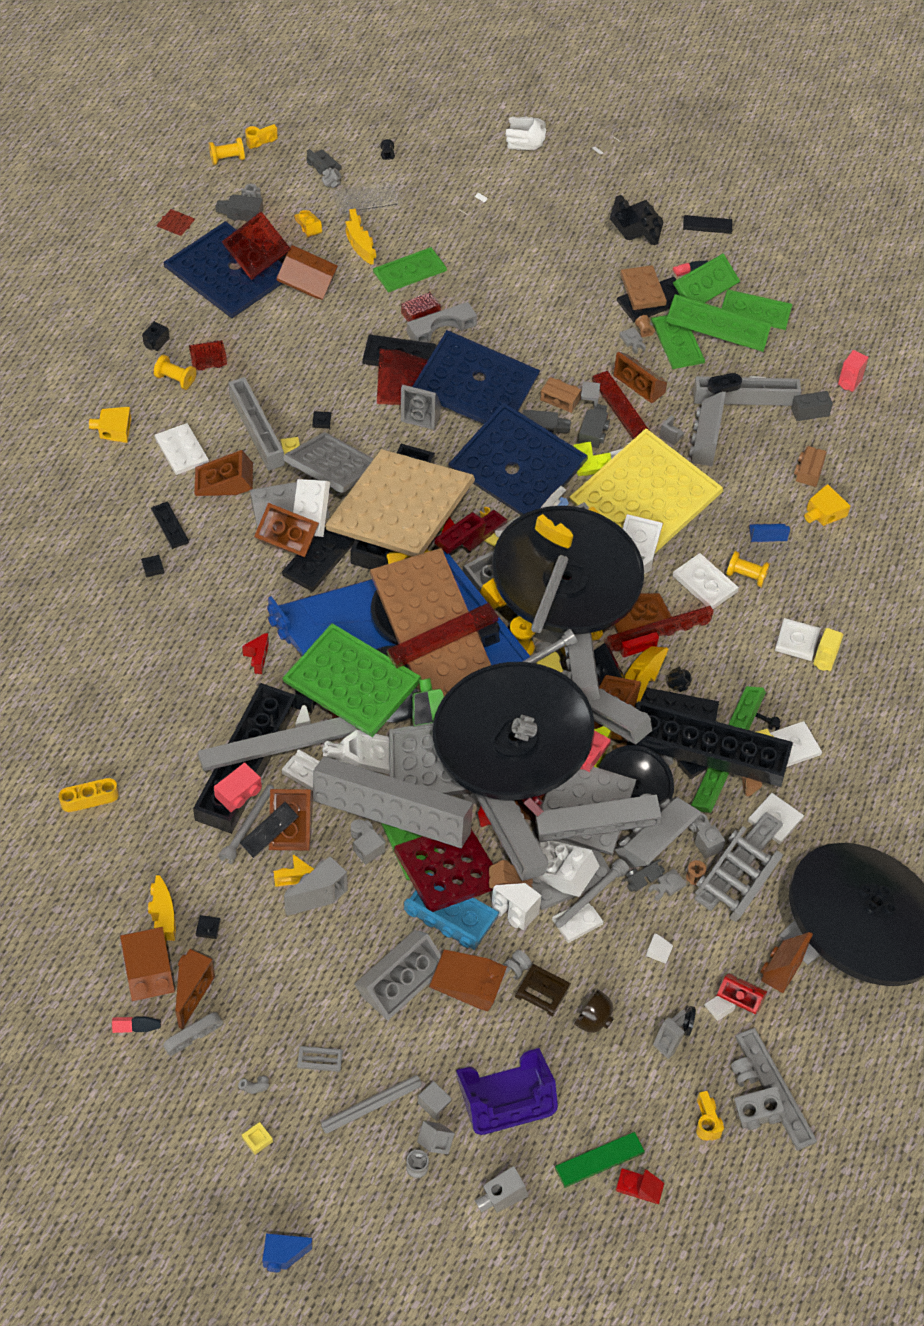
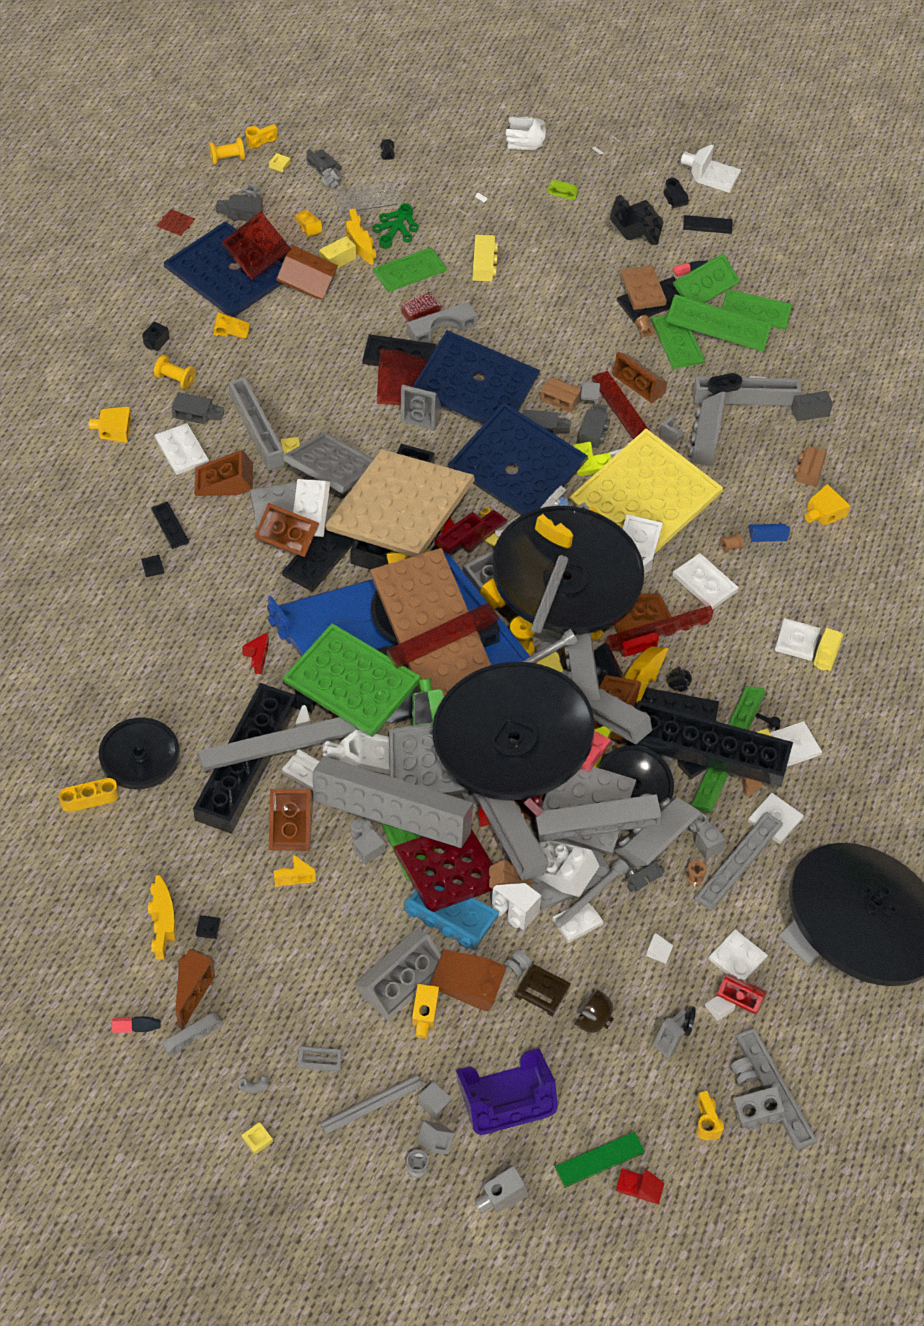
dark orange slope [120,927,175,1001] -> none
clear red brick [189,340,227,371] -> none
coral brick [214,763,262,812] -> none
light grey piece [218,784,274,864] -> none
black tile [240,802,299,858] -> none
blue slope [262,1233,313,1273] -> none
light grey slope [284,856,348,916] -> none
black plate [312,411,331,429] -> none
light grey gear [512,715,537,741] -> none
light grey plate [619,327,646,354] -> none
light grey plate [648,869,686,901] -> none
light grey fence [695,826,783,922] -> none
yellow piece [726,551,771,588] -> none
dark orange slope [760,932,813,993] -> none
coral brick [838,350,869,392] -> none
none -> black dish [99,717,180,789]
none -> dark grey hinge [171,392,224,424]
none -> yellow plate [213,312,250,338]
none -> light yellow plate [269,153,291,172]
none -> light yellow brick [319,236,356,268]
none -> green plant [373,203,419,249]
none -> yellow torso [412,984,439,1039]
none -> light yellow brick [472,234,498,282]
none -> lime beam [547,180,579,200]
none -> black piece [663,178,689,209]
none -> white plate [681,145,741,193]
none -> white plate [708,929,768,981]
none -> medium nougat bush [720,533,744,553]

